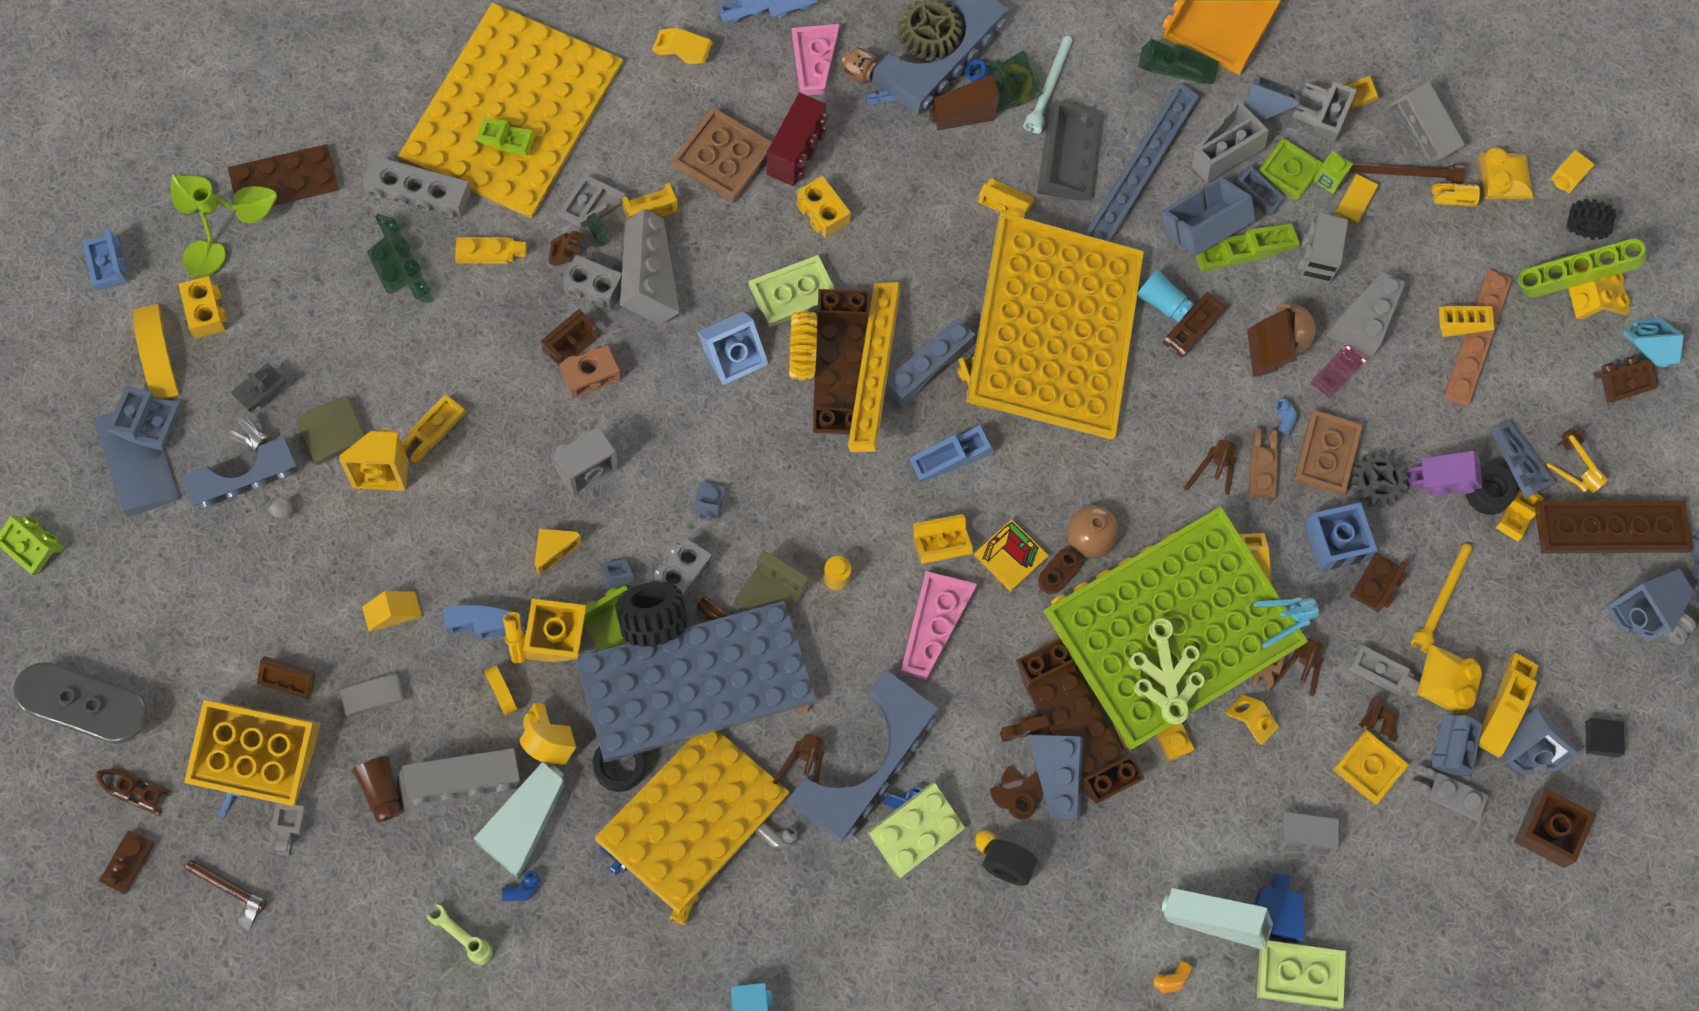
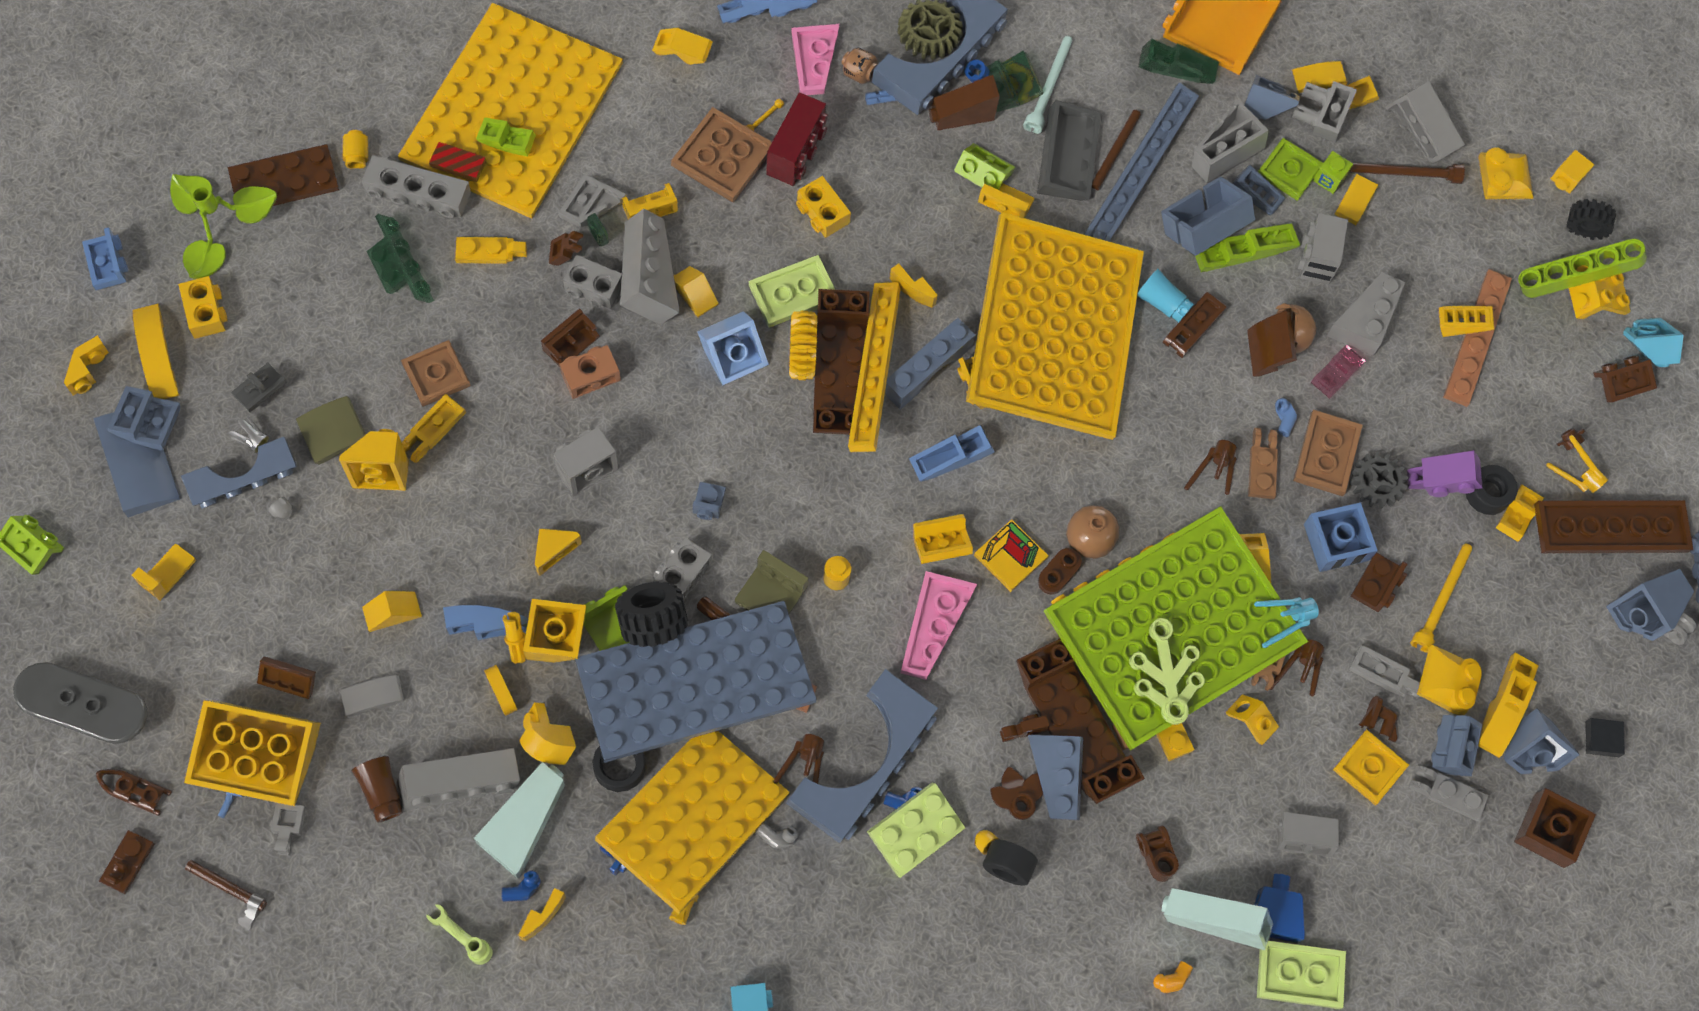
sand blue plate [600,559,634,589] -> none
yellow hinge [1431,183,1480,207] -> none
sand blue wing [1491,421,1556,498] -> none
none -> yellow slope [64,335,109,396]
none -> yellow bracket [131,544,196,601]
none -> yellow brick [343,130,368,169]
none -> medium nougat plate [401,340,471,407]
none -> tile [429,142,487,182]
none -> yellow slope [518,888,566,942]
none -> yellow slope [674,266,719,317]
none -> yellow hinge [746,99,784,131]
none -> yellow slope [889,264,938,308]
none -> lime bracket [954,143,1015,190]
none -> reddish brown bar [1091,110,1141,190]
none -> reddish brown piece [1136,825,1179,882]
none -> yellow slope [1292,61,1347,93]

